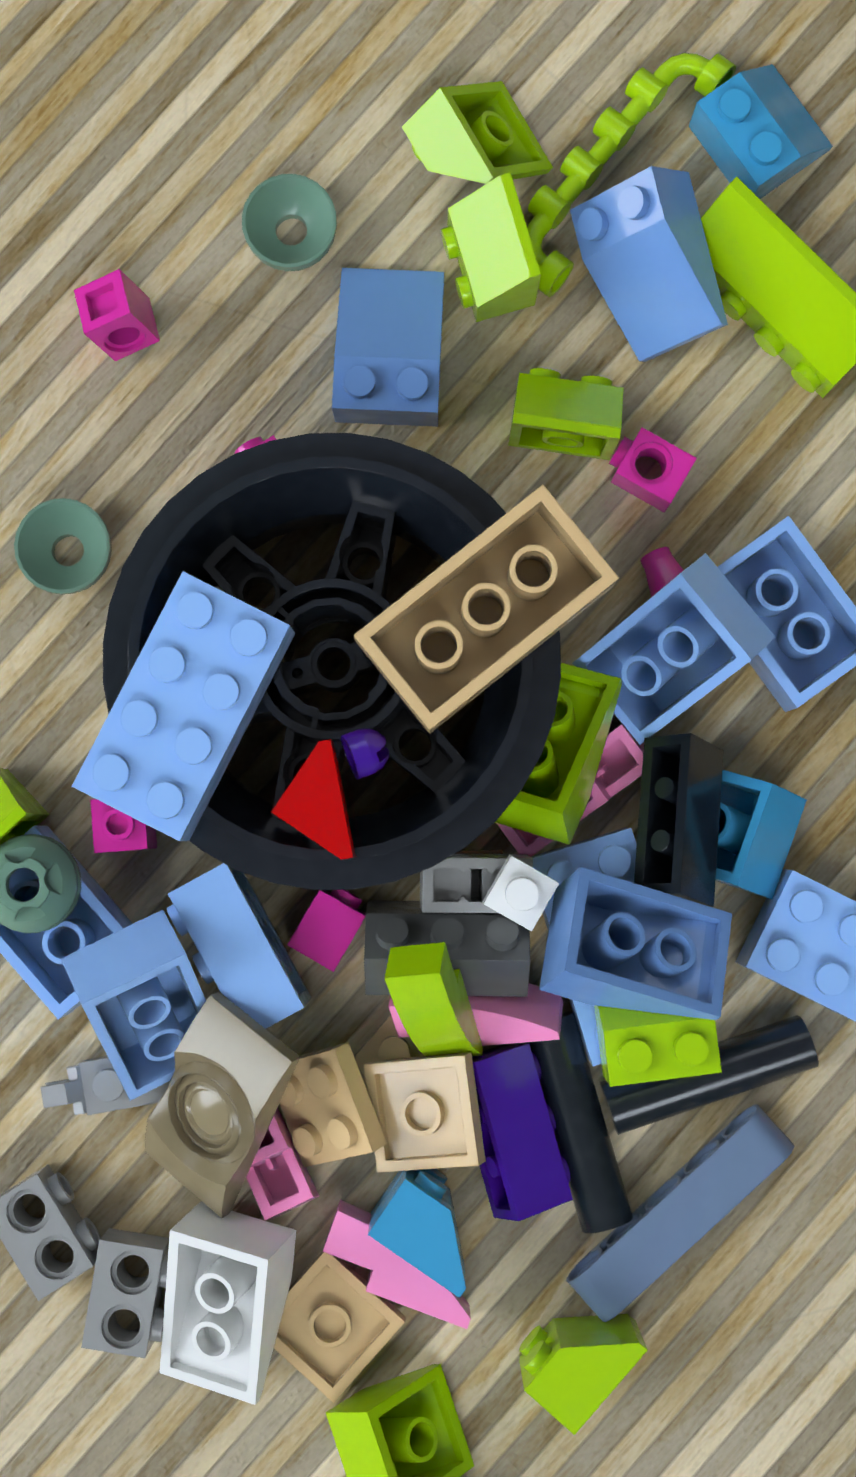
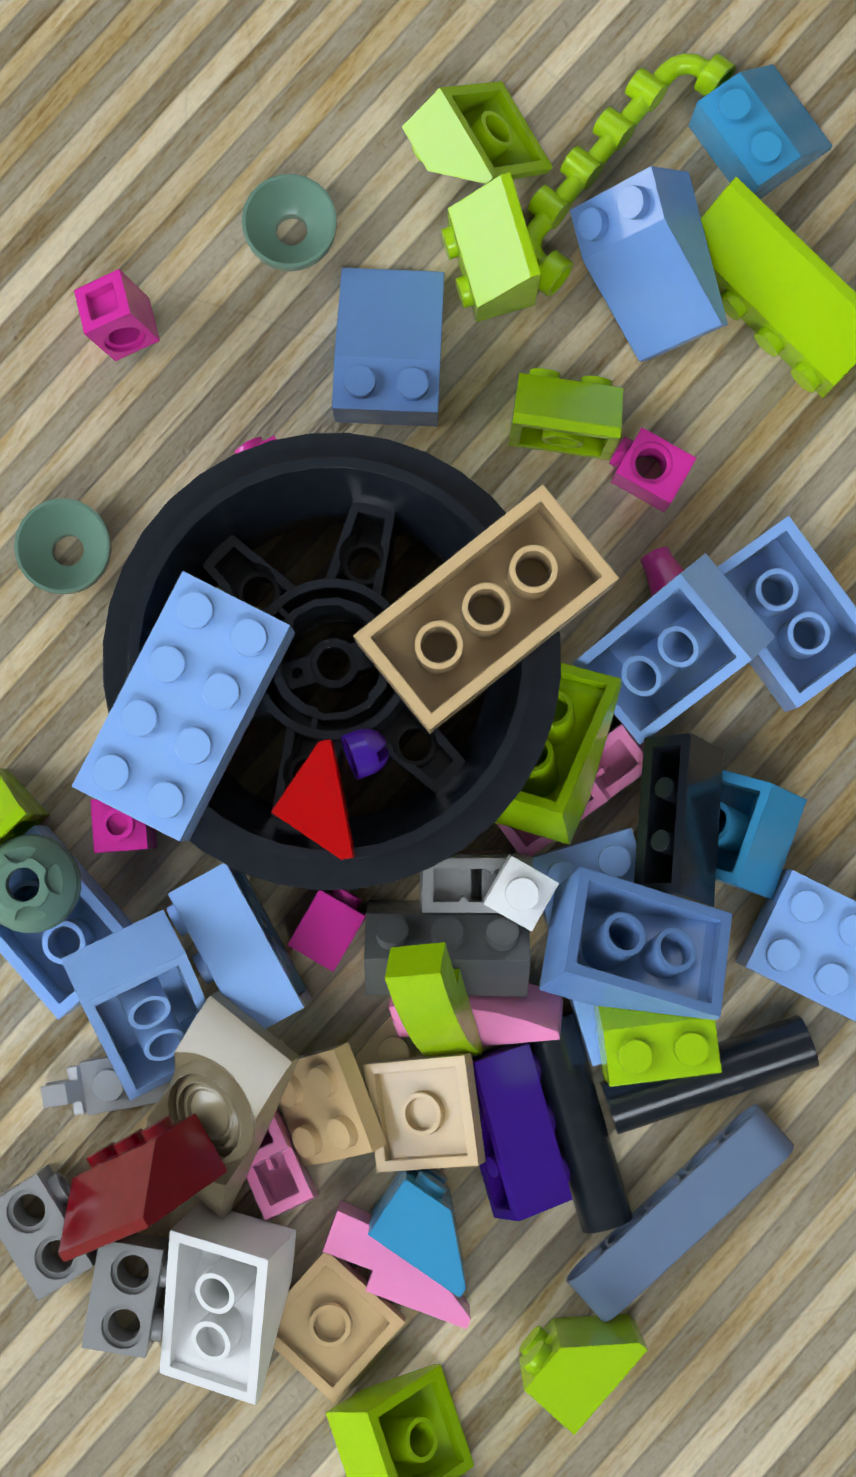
none -> dark red slope [58,1113,228,1262]

